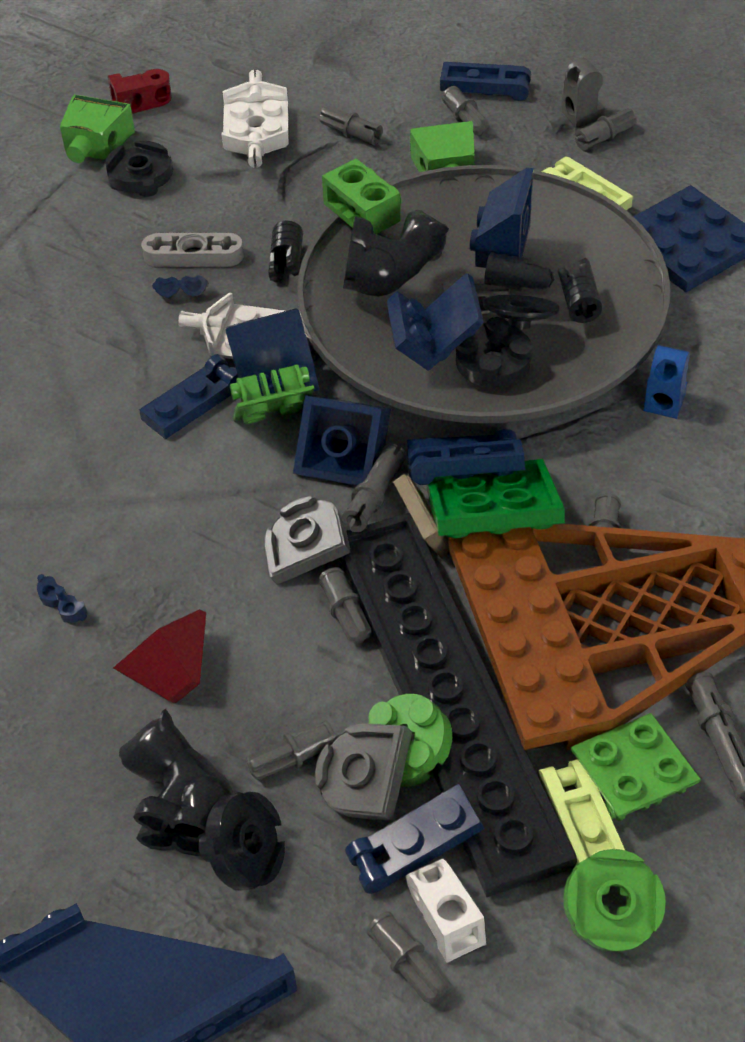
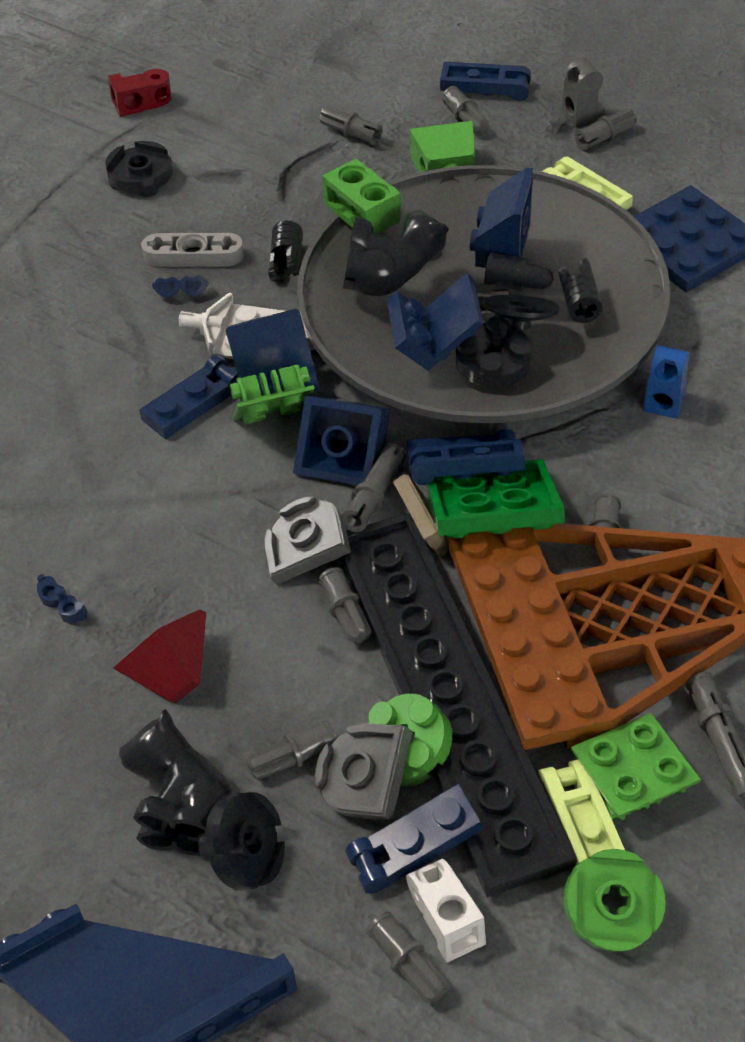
bright green torso [60,94,135,163] -> none
white plate [221,70,289,168] -> none

